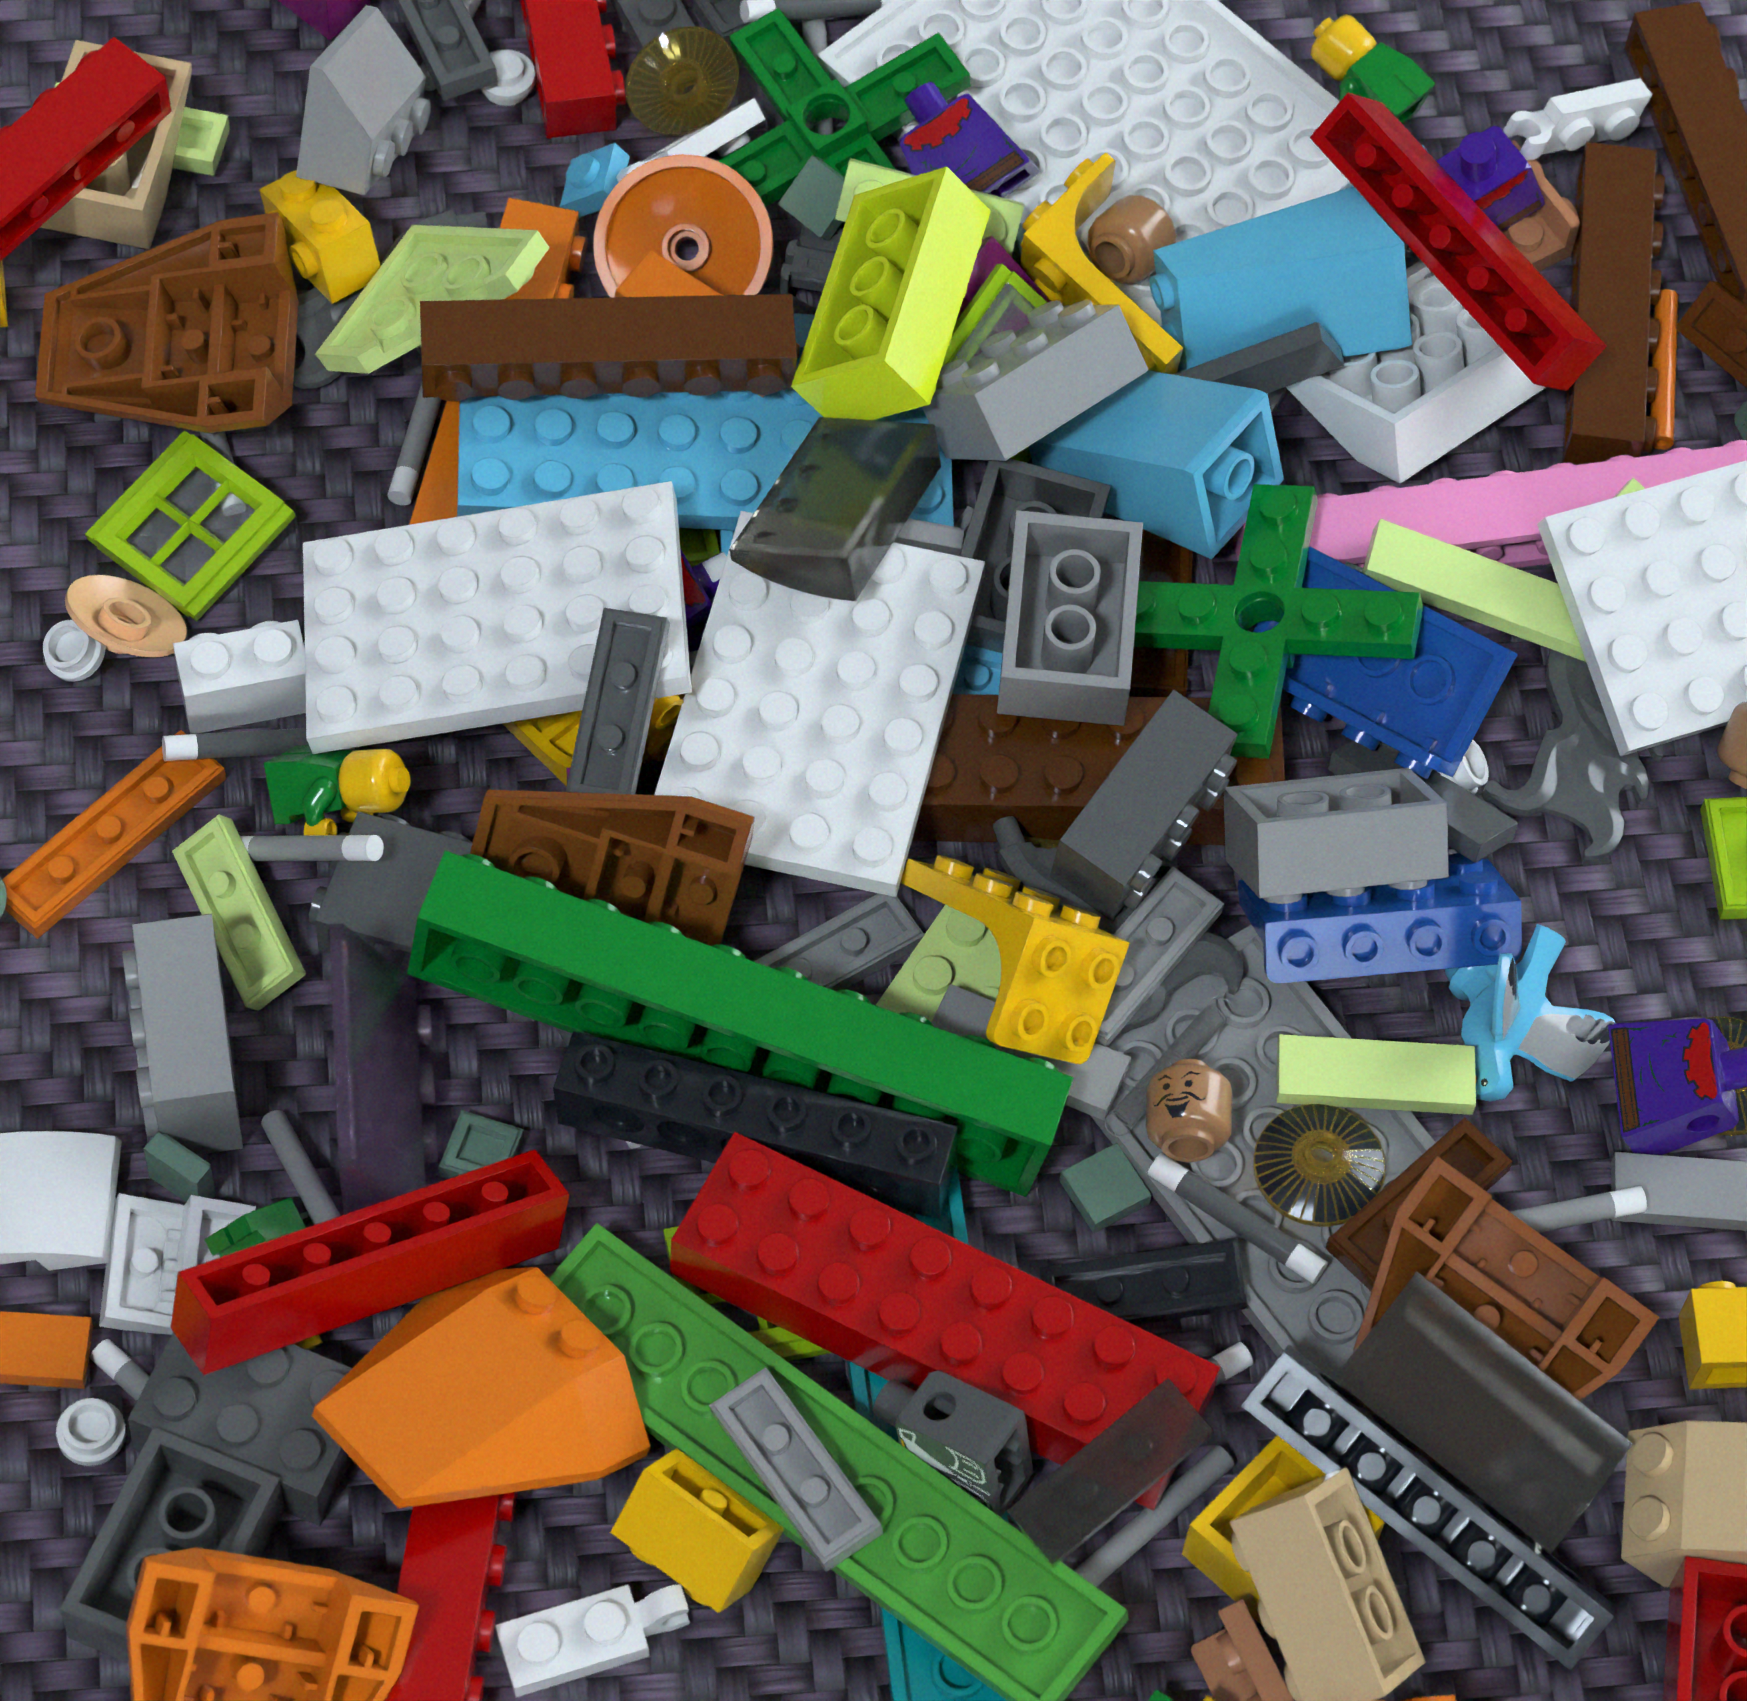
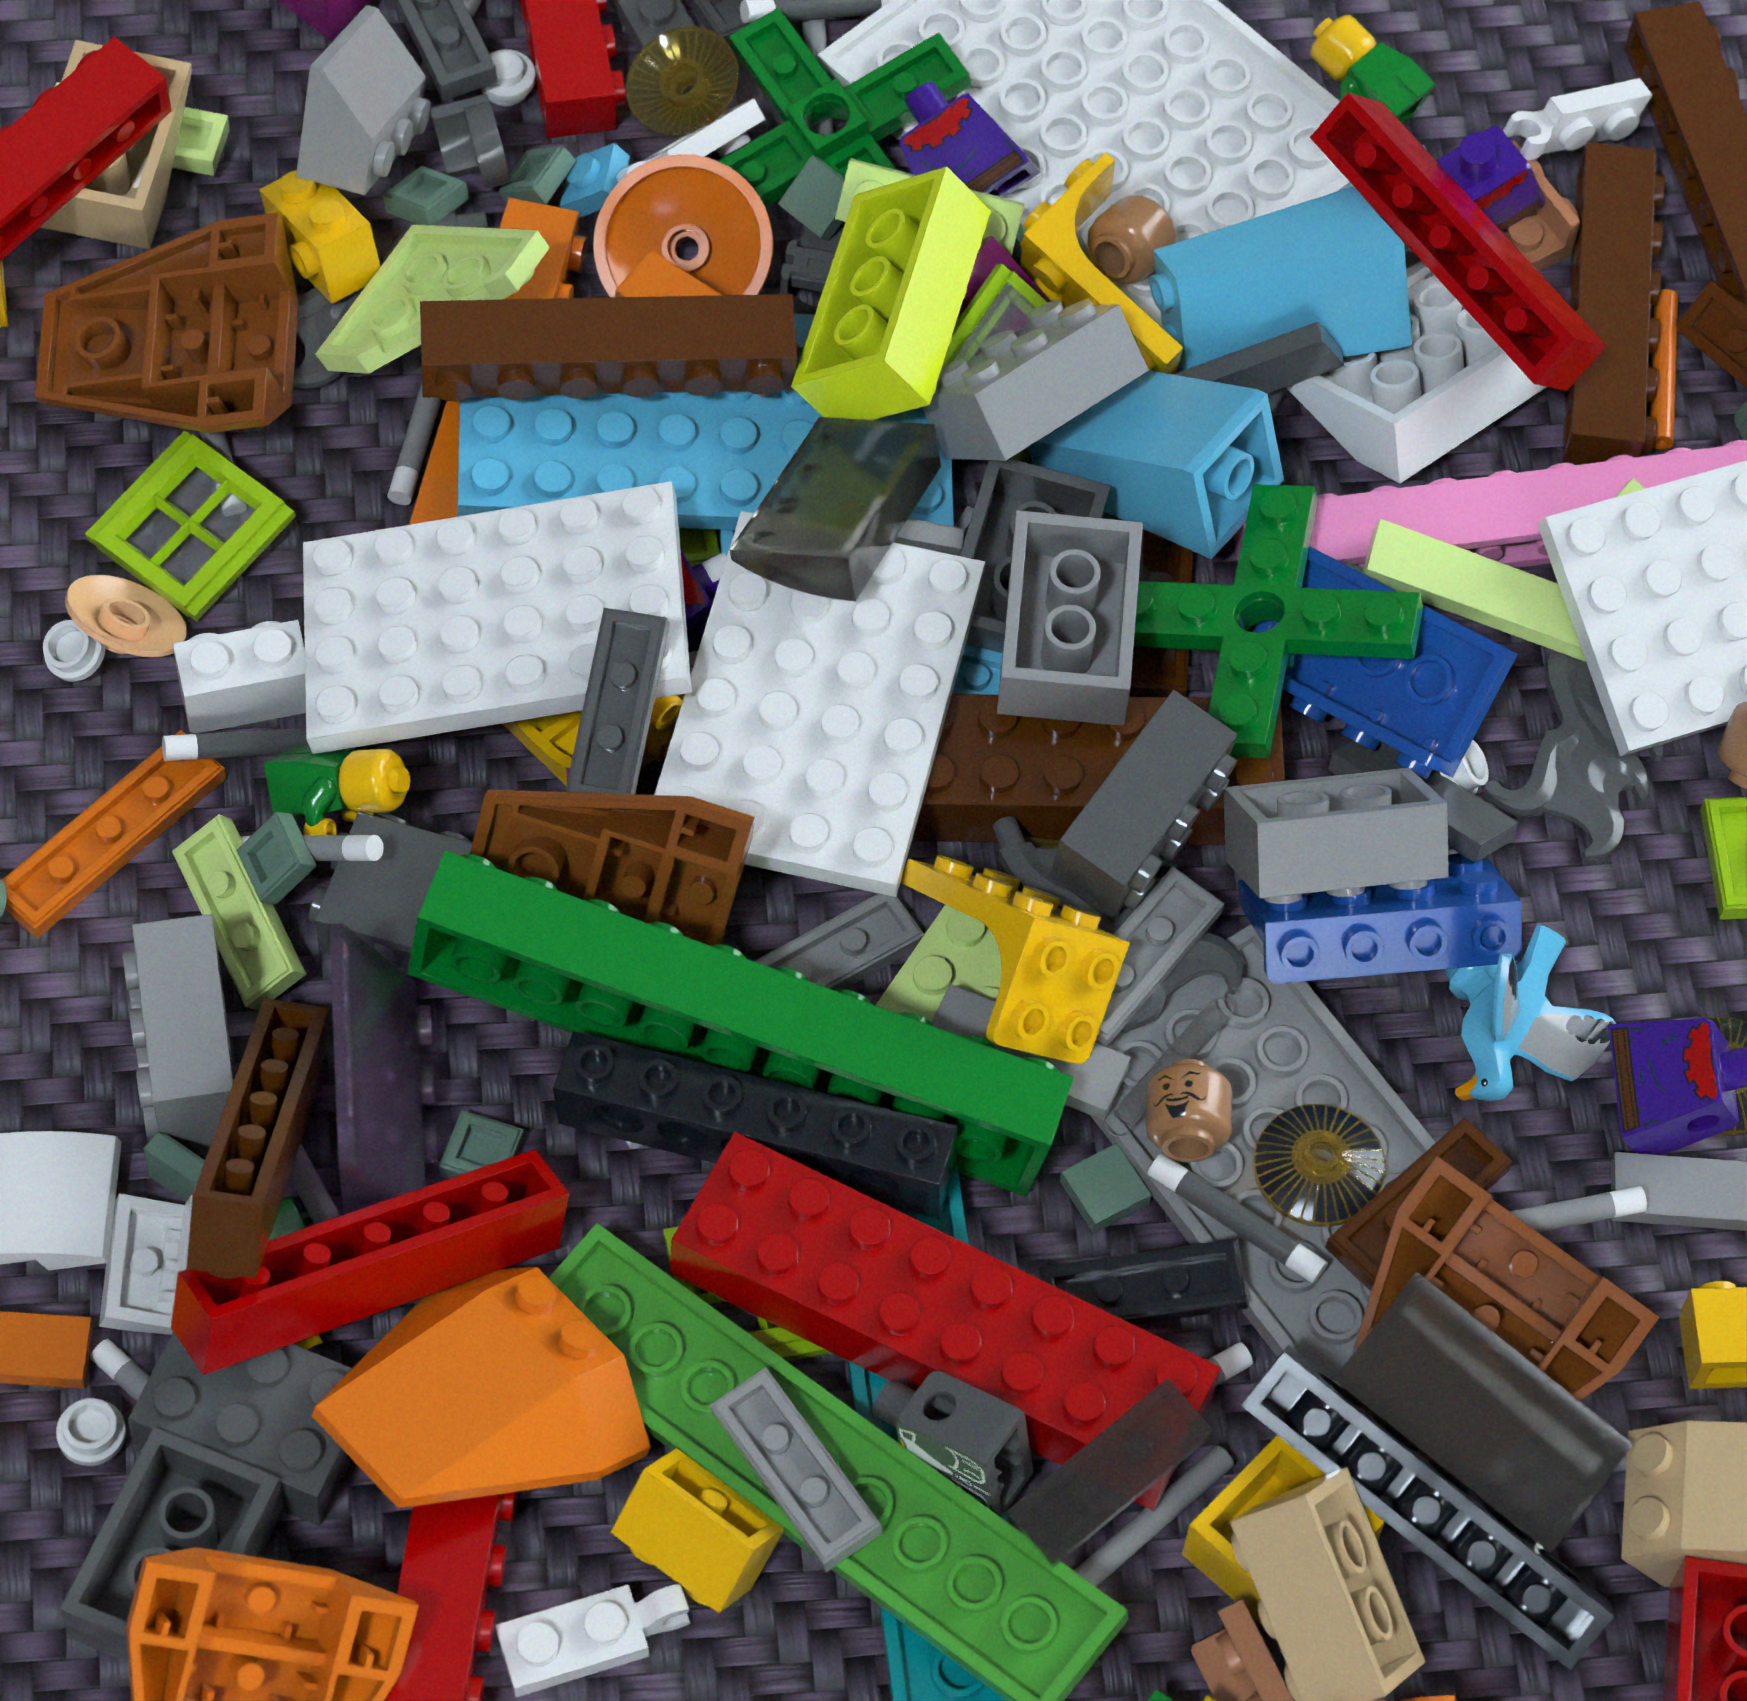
yellowish green tile [1276,1034,1476,1115] -> none
none -> reddish brown brick [186,999,329,1279]
none -> sand green tile [236,812,317,904]
none -> sand green tile [382,166,469,226]
none -> dark grey piece [430,94,511,189]
none -> sand green tile [498,146,577,204]

